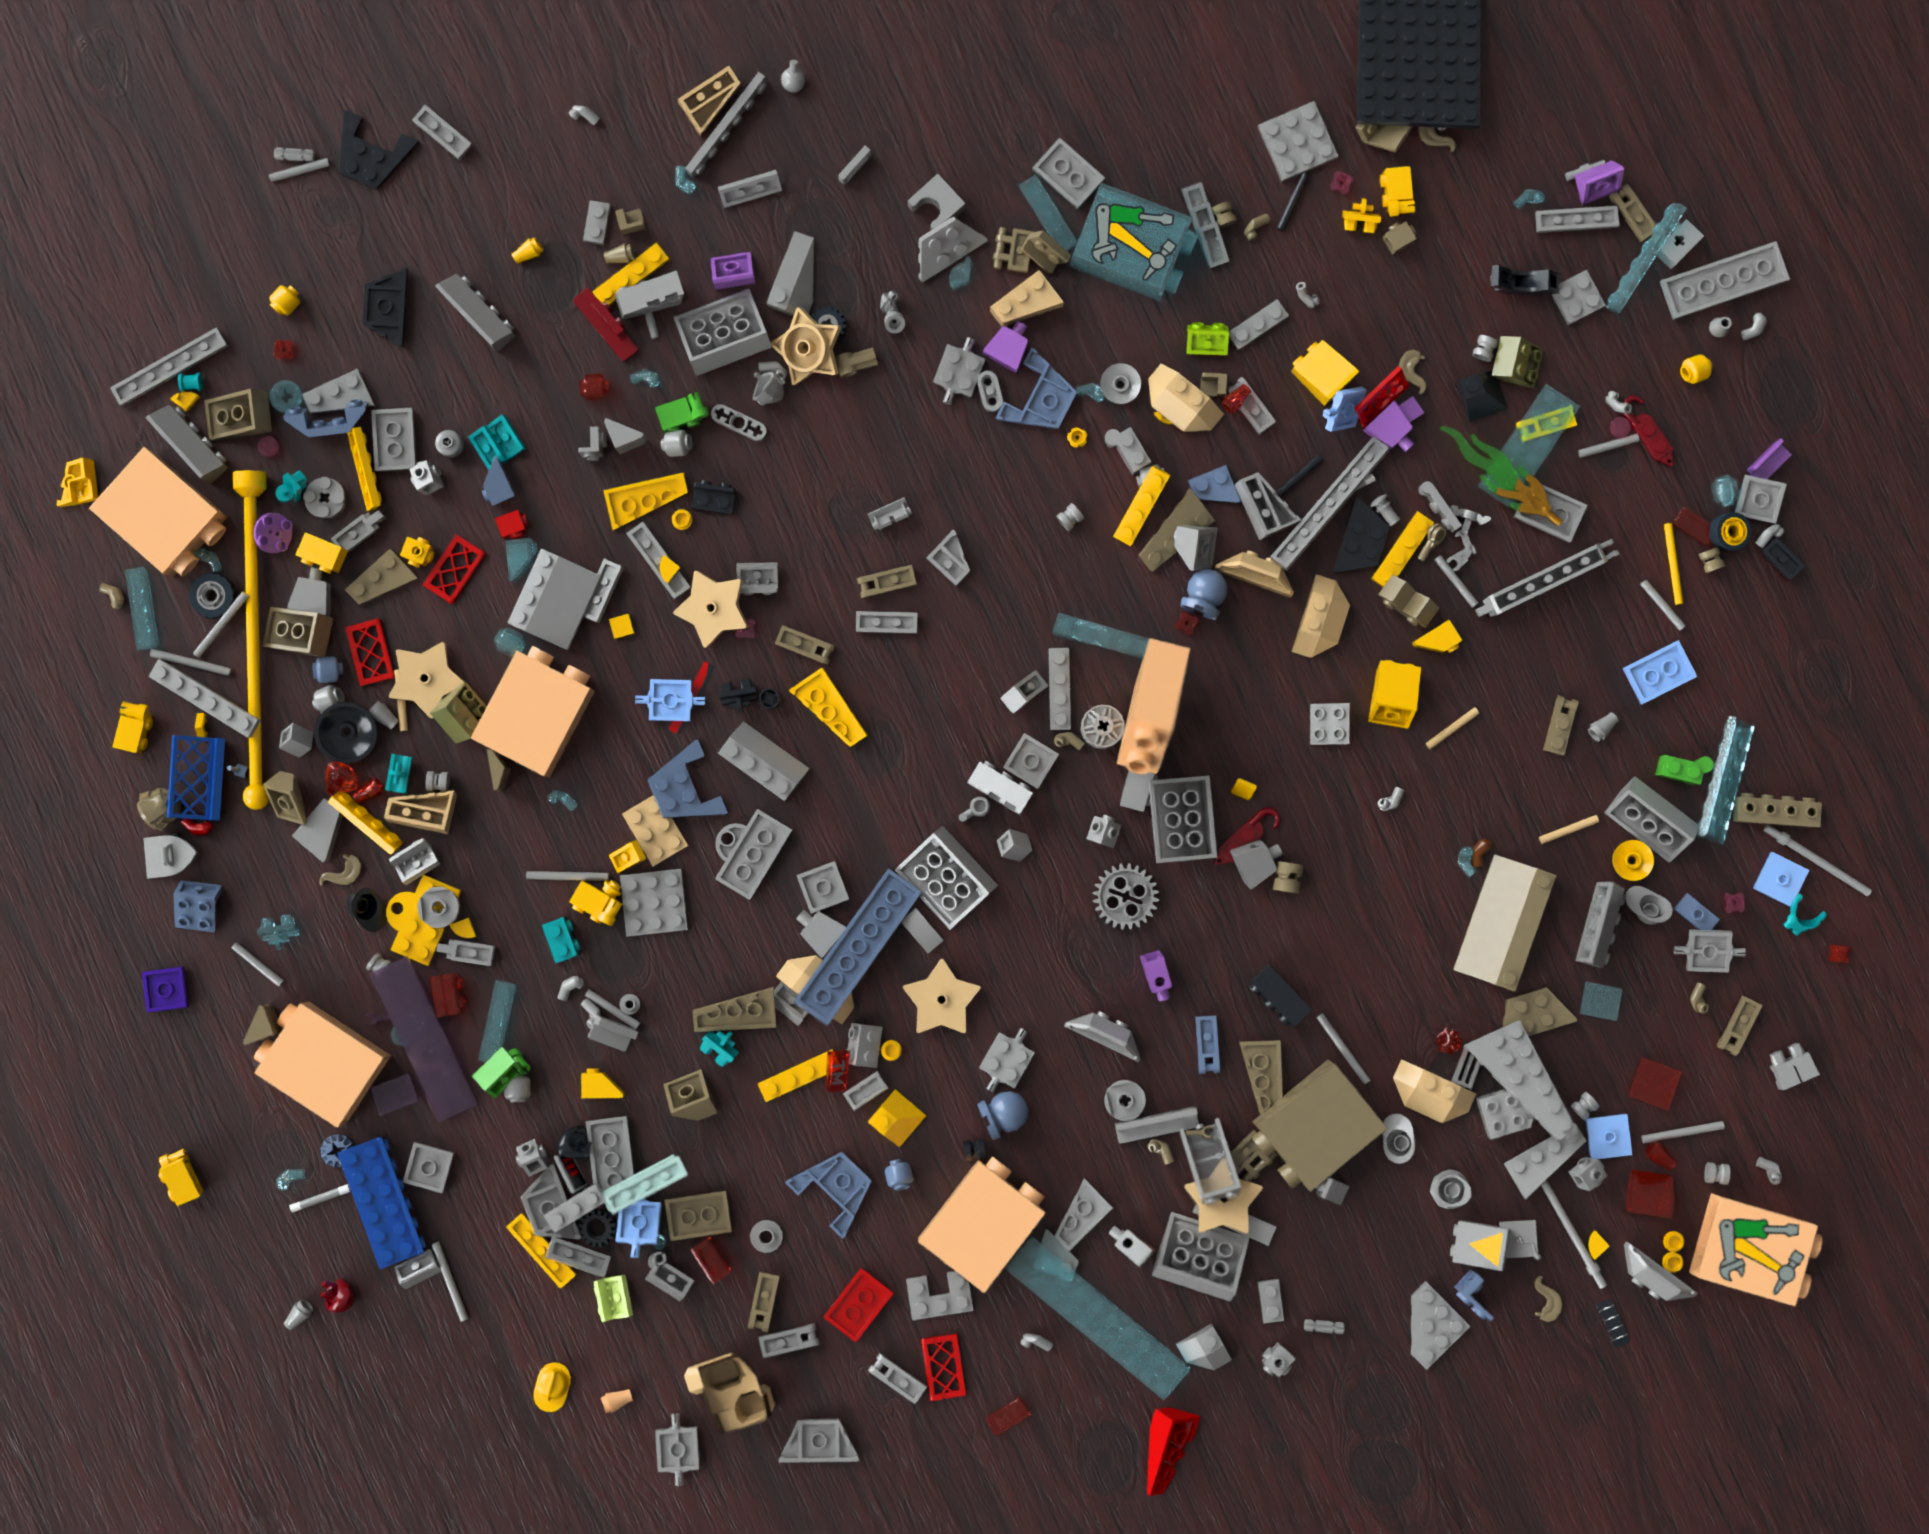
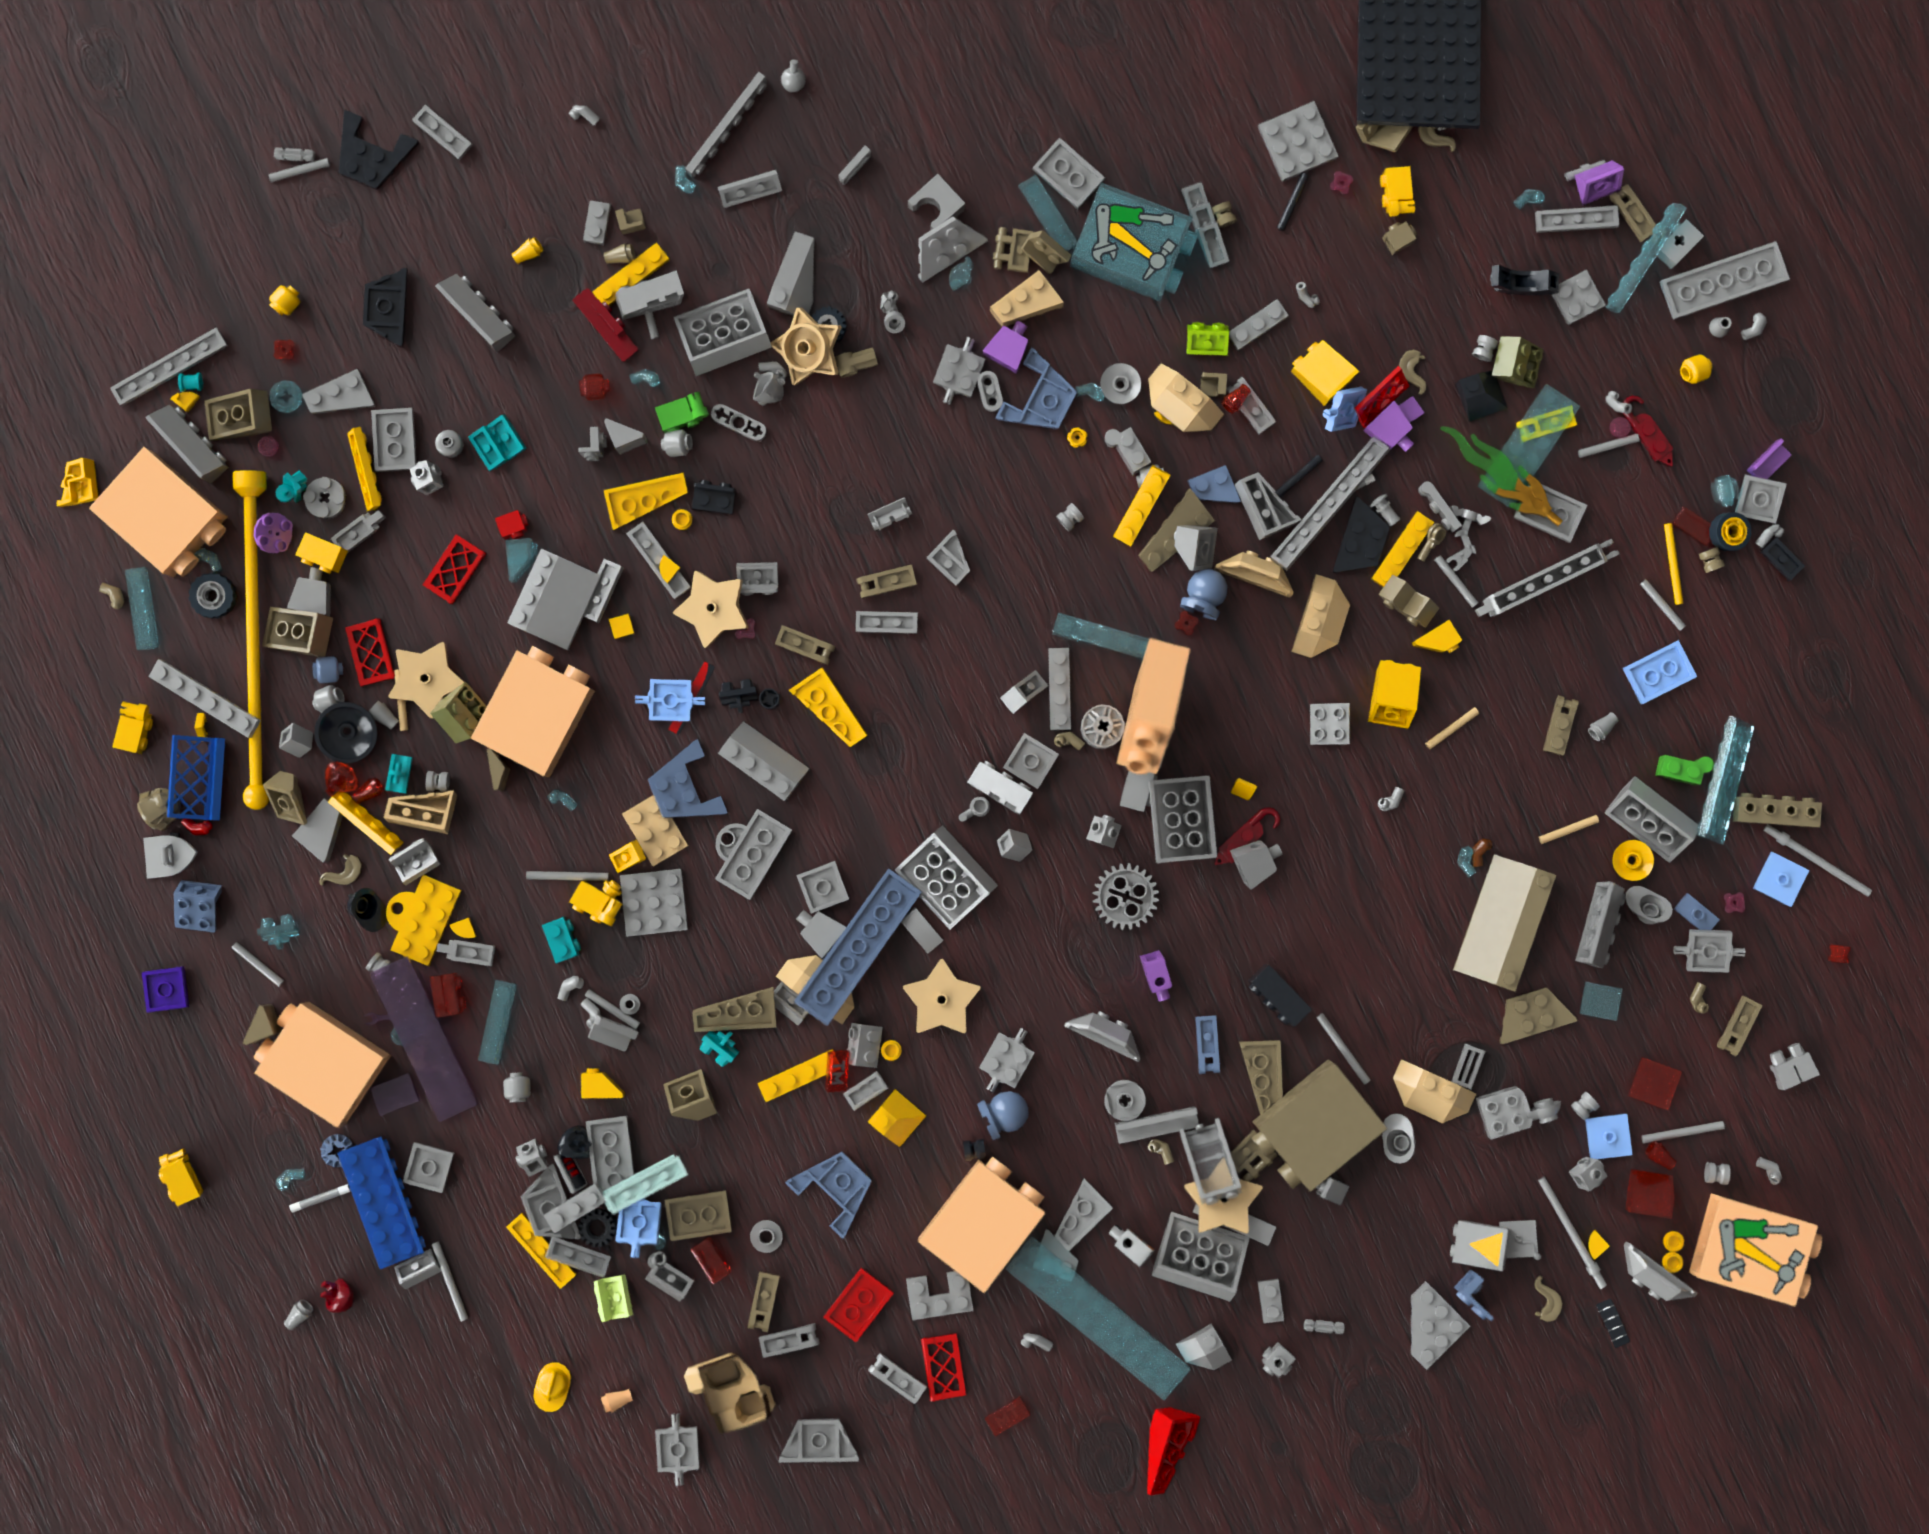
light grey bar [150,649,232,676] -> none
light grey bar [193,591,249,658] -> none
sand blue hand [227,764,249,778] -> none
sand blue slope [283,399,368,437] -> none
dark tan wing [345,549,418,605] -> none
yellow brick [400,537,435,568] -> none
light grey plate [417,887,460,928] -> none
bright green hinge [472,1047,530,1099] -> none
sand blue slope [482,456,515,506] -> none
clear light blue head [494,627,526,657] -> none
tan wedge [678,66,740,137] -> none
medium lavender slope [711,252,756,290] -> none
sand blue head [885,1159,914,1191] -> none
dark tan hand [1185,1126,1214,1141] -> none
dark tan arm [1244,214,1270,241] -> none
dark tan wheel [1273,861,1304,894] -> none
yellow hips [1342,198,1381,233] -> none
light grey hat [1430,1169,1472,1209] -> none
clear red gear [1435,1028,1462,1055] -> none
light grey wing [1463,1020,1577,1141] -> none
light grey wing [1504,1123,1586,1200] -> none
teal helmet [1783,894,1827,936] -> none

